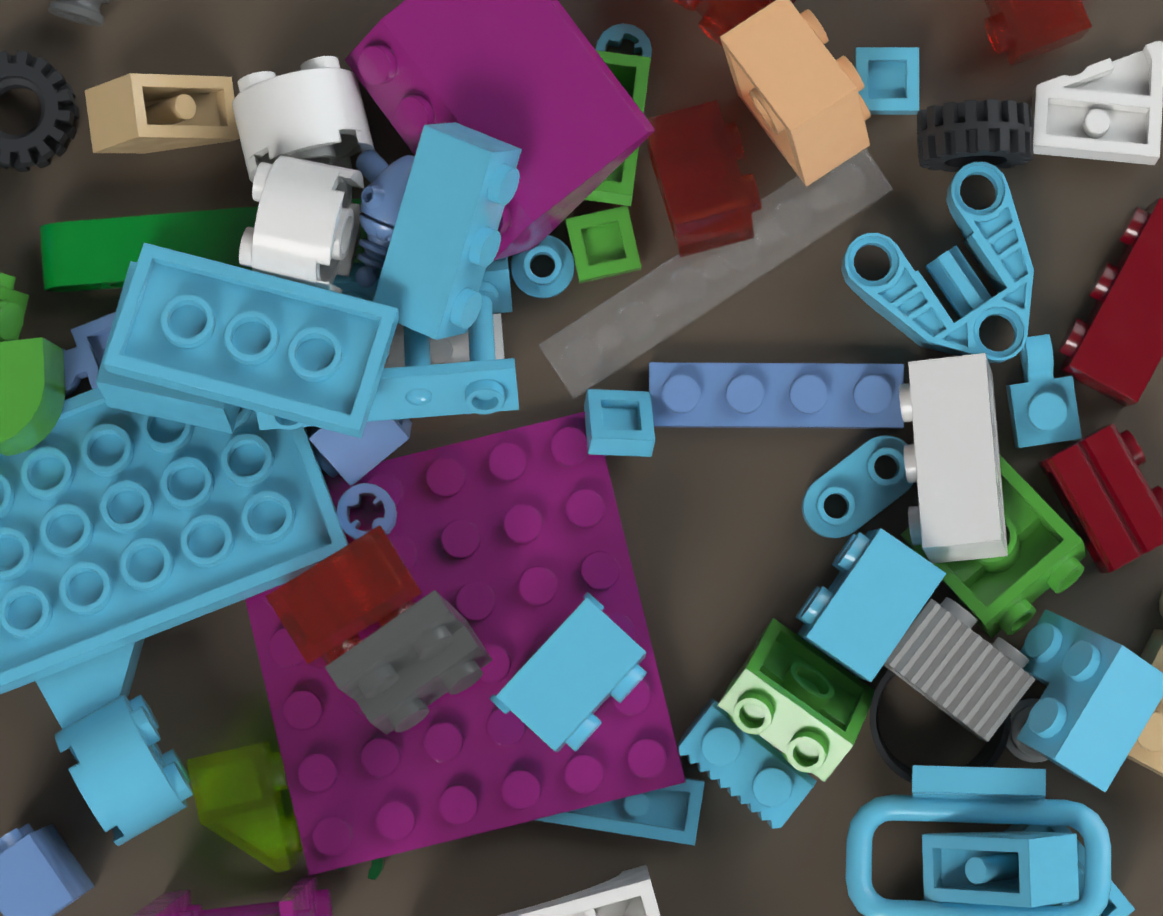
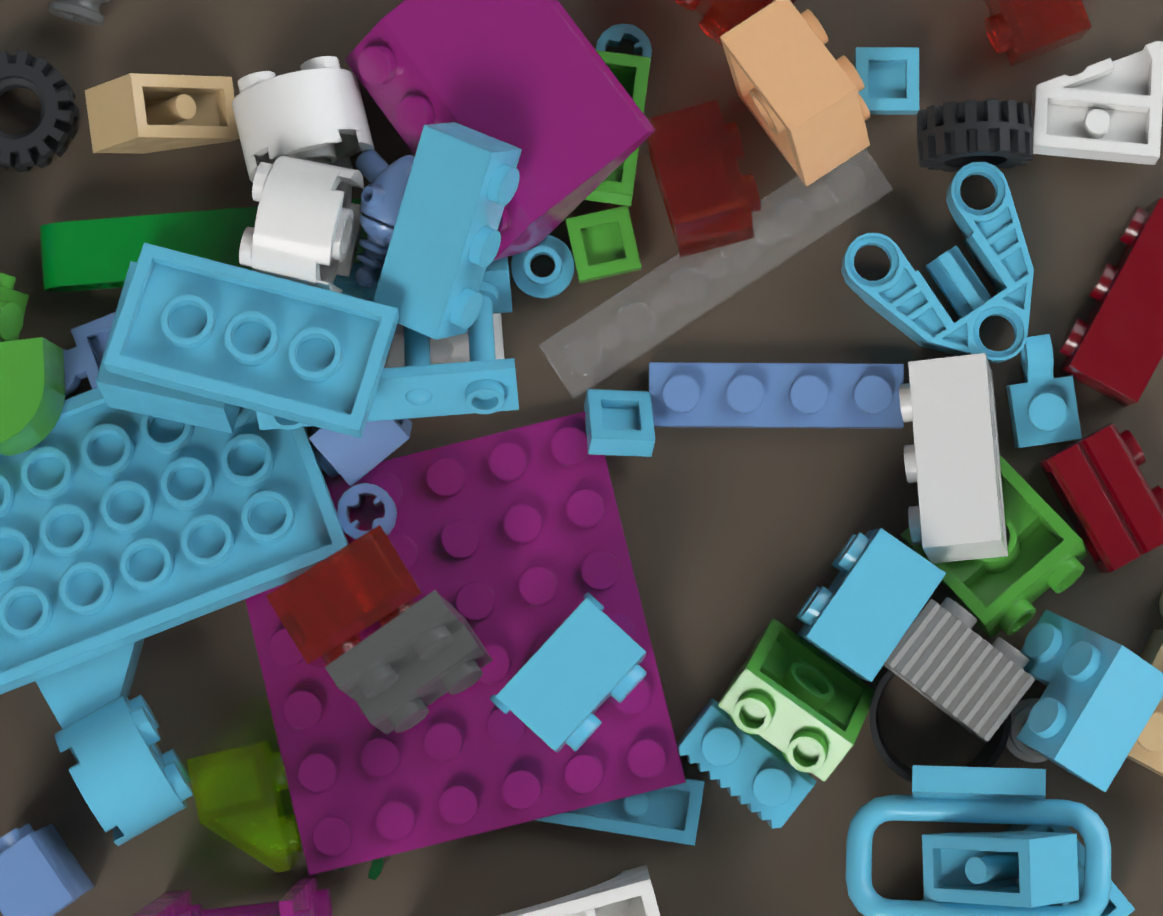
medium azure plate [802,436,913,538] -> none

